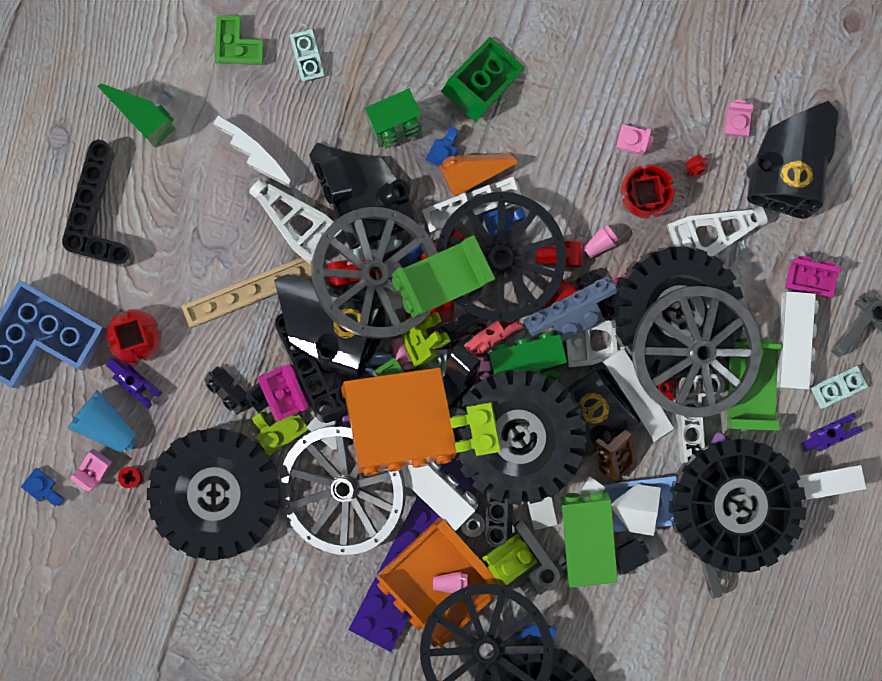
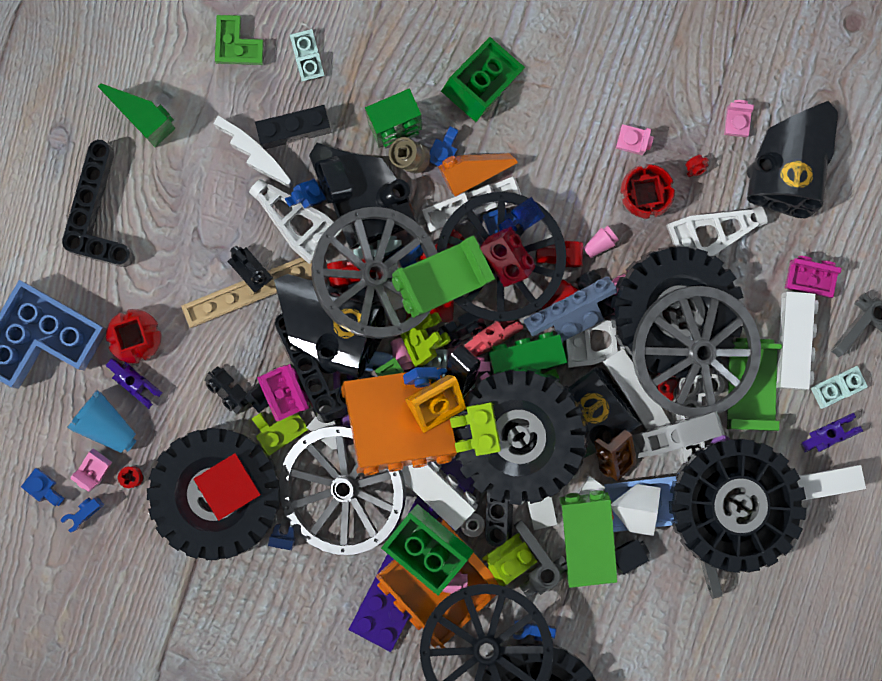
none -> blue plate [61,497,105,532]
none -> red piece [193,453,260,521]
none -> black hinge [227,246,273,293]
none -> black arch [255,105,332,150]
none -> dark blue tile [268,523,296,551]
none -> blue plate [285,179,326,209]
none -> green brick [381,504,474,596]
none -> dark tan wheel [389,137,431,174]
none -> blue plate [403,367,447,388]
none -> light orange slope [405,375,466,433]
none -> dark red brick [480,227,536,287]
none -> clear blue plate [498,197,545,232]
none -> light grey slope [632,411,724,459]

